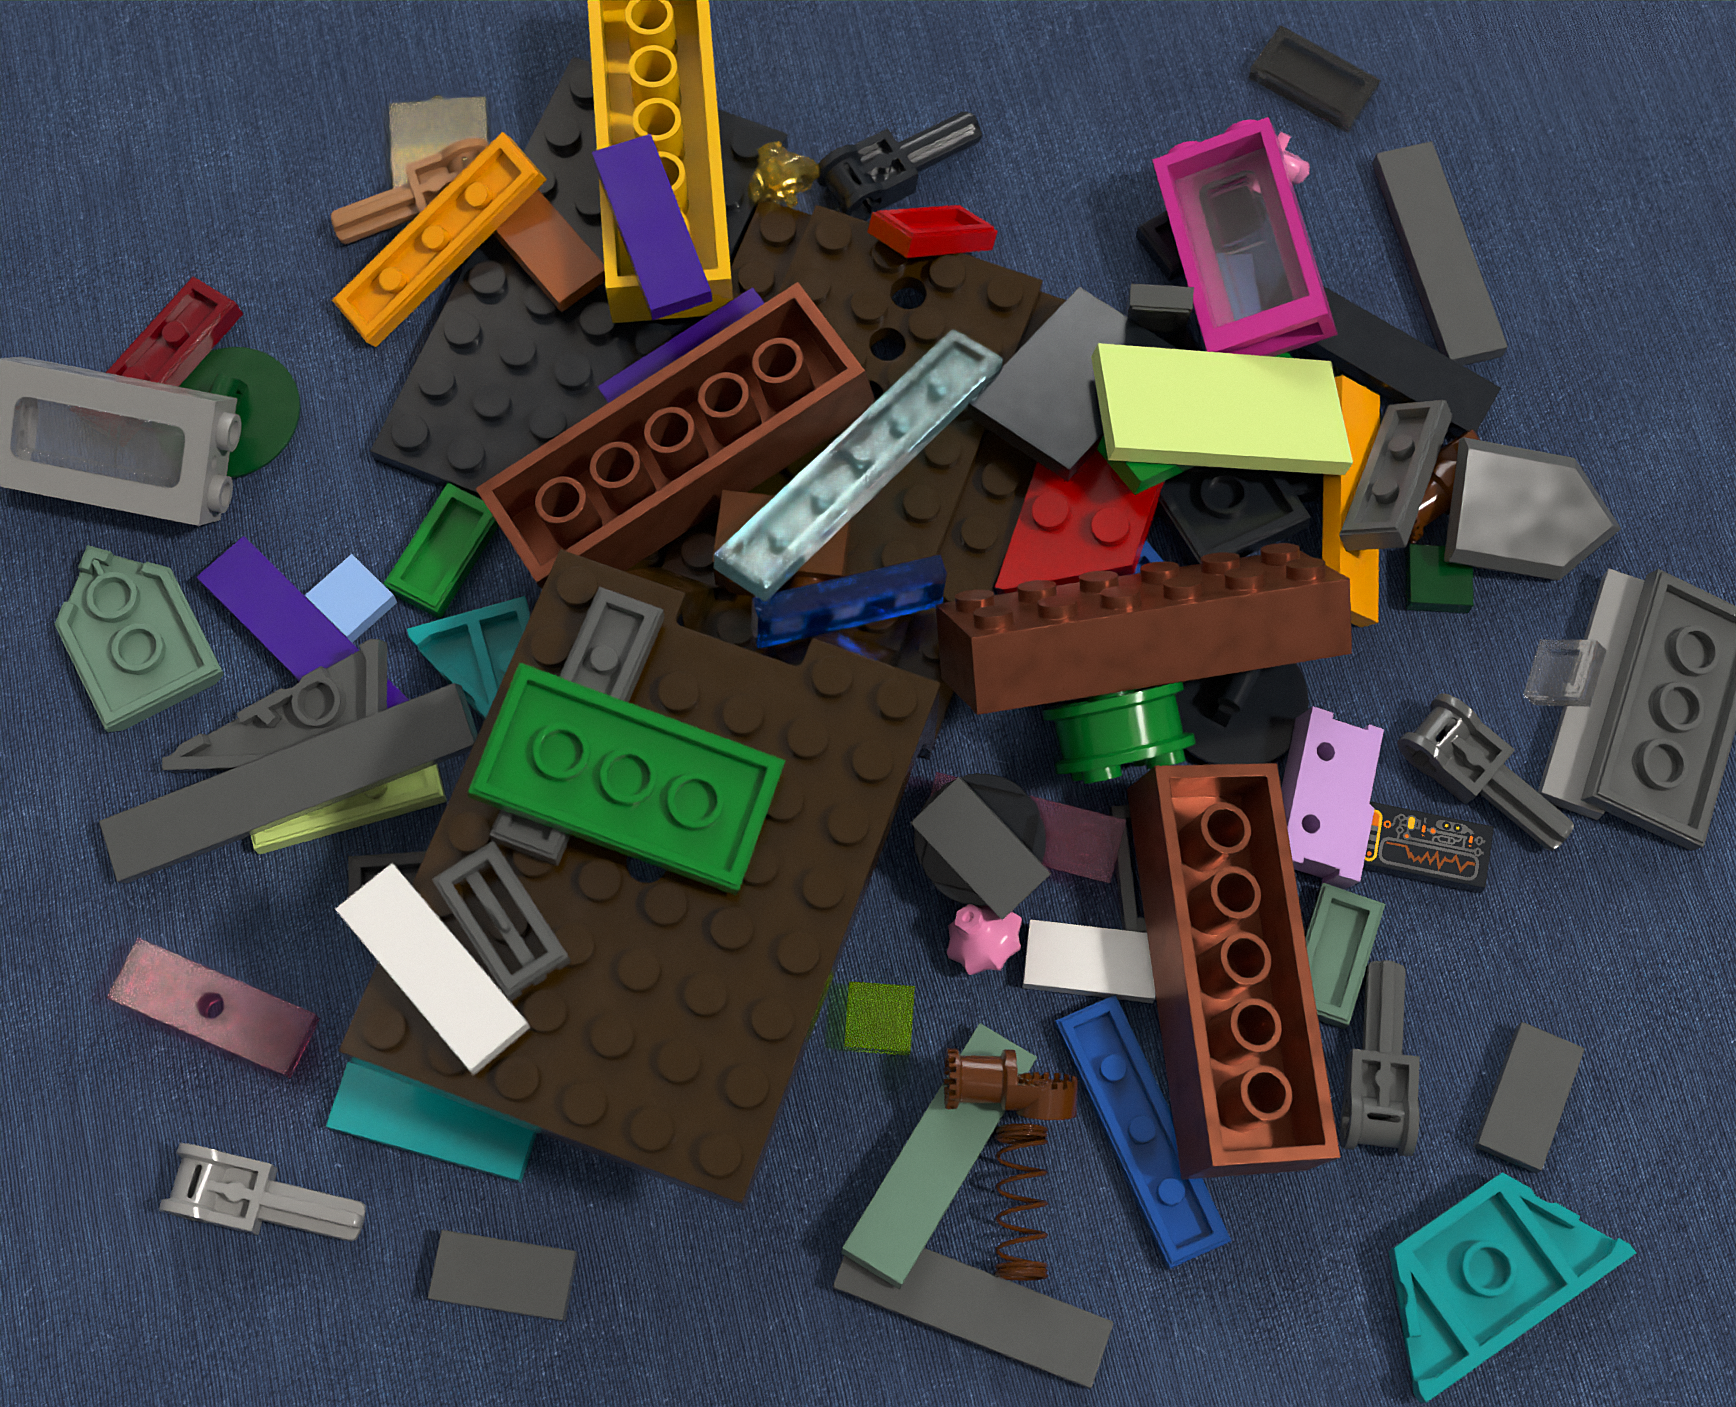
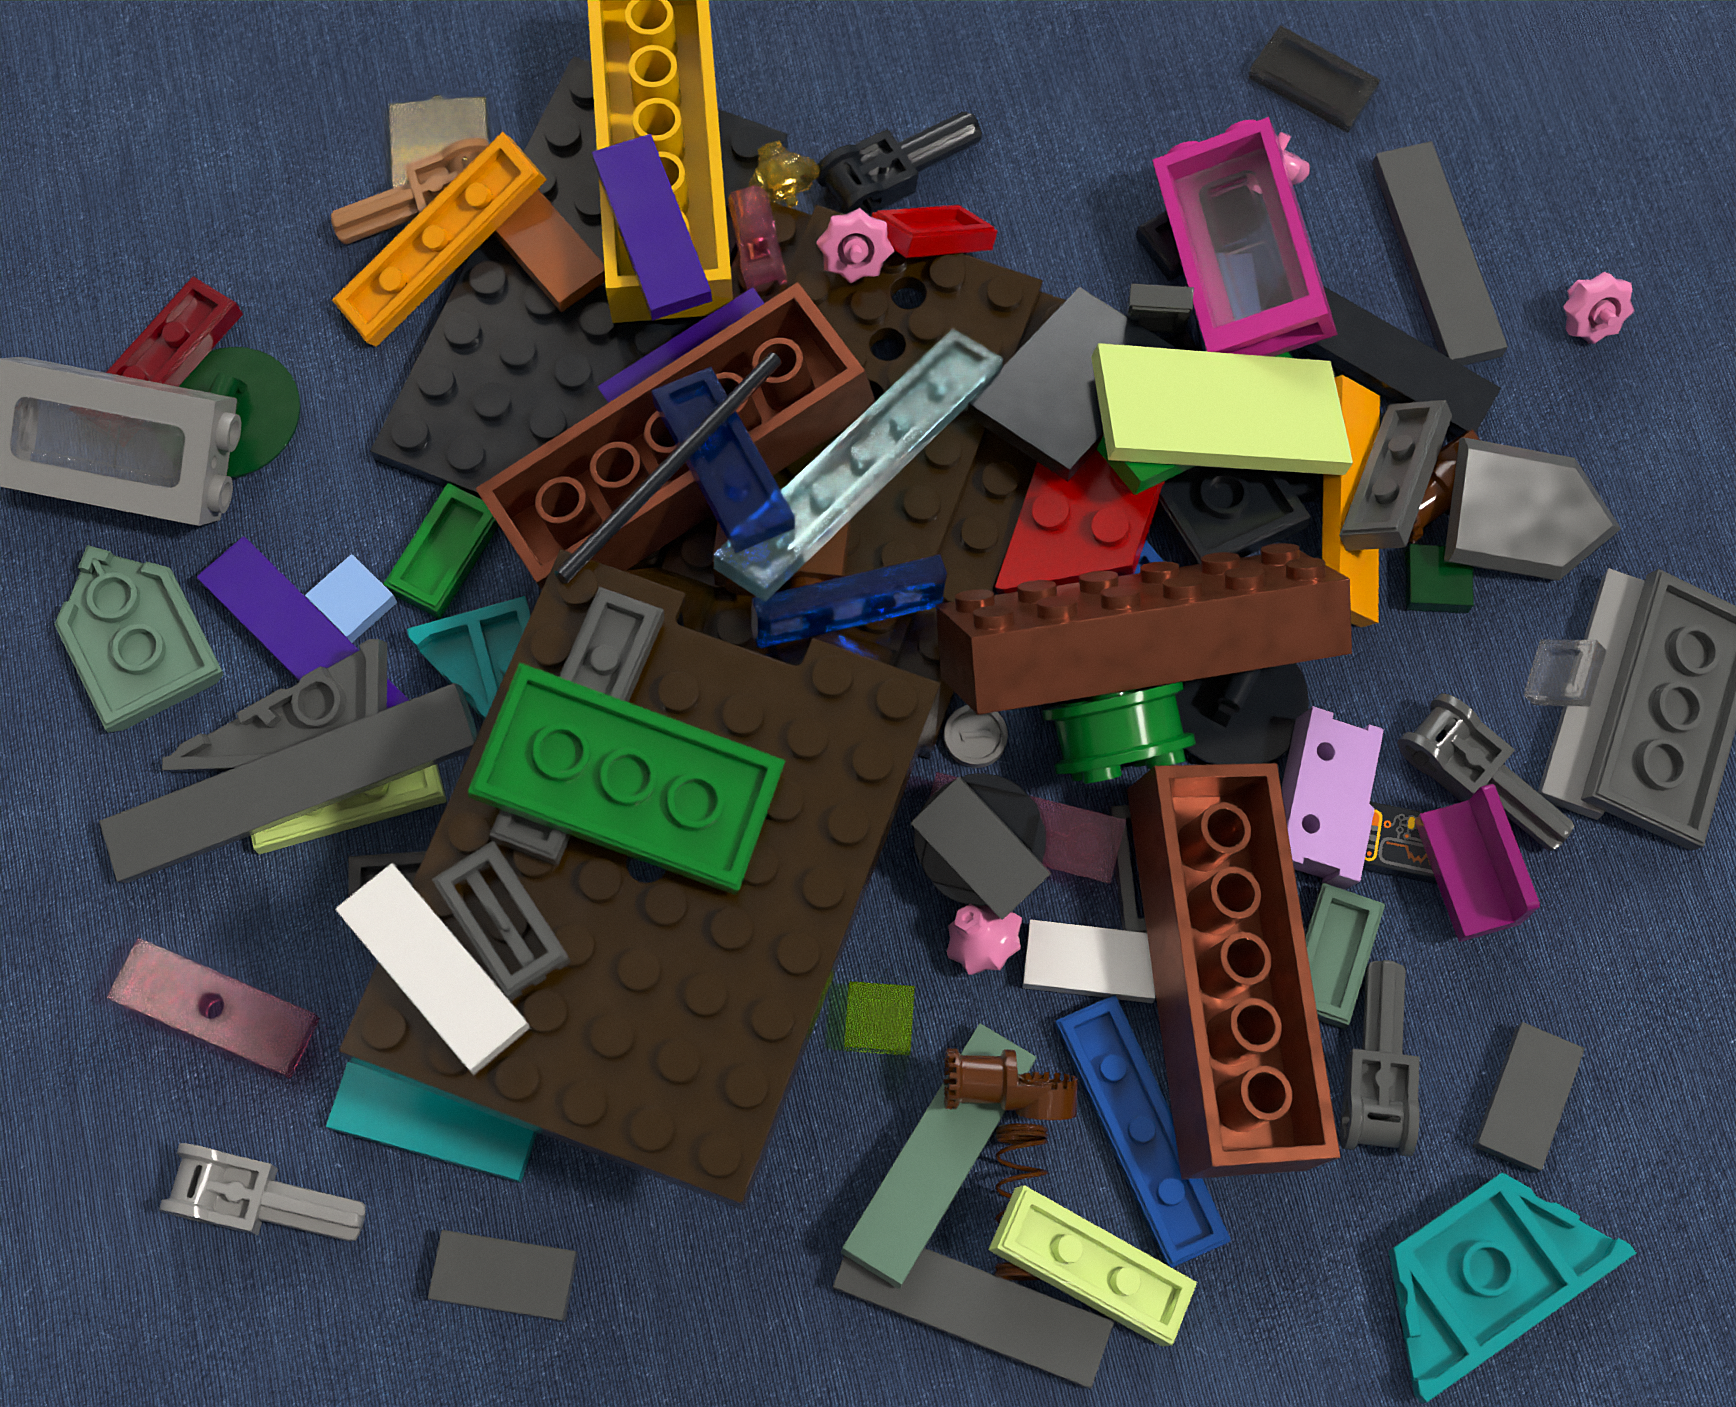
none -> black axle [554,352,782,584]
none -> clear blue tile [652,367,796,554]
none -> clear pink bar [728,185,788,292]
none -> bright pink piece [816,208,894,284]
none -> light grey piece [944,705,1008,768]
none -> yellowish green tile [989,1185,1197,1347]
none -> magenta panel [1414,784,1540,942]
none -> bright pink piece [1563,272,1634,344]

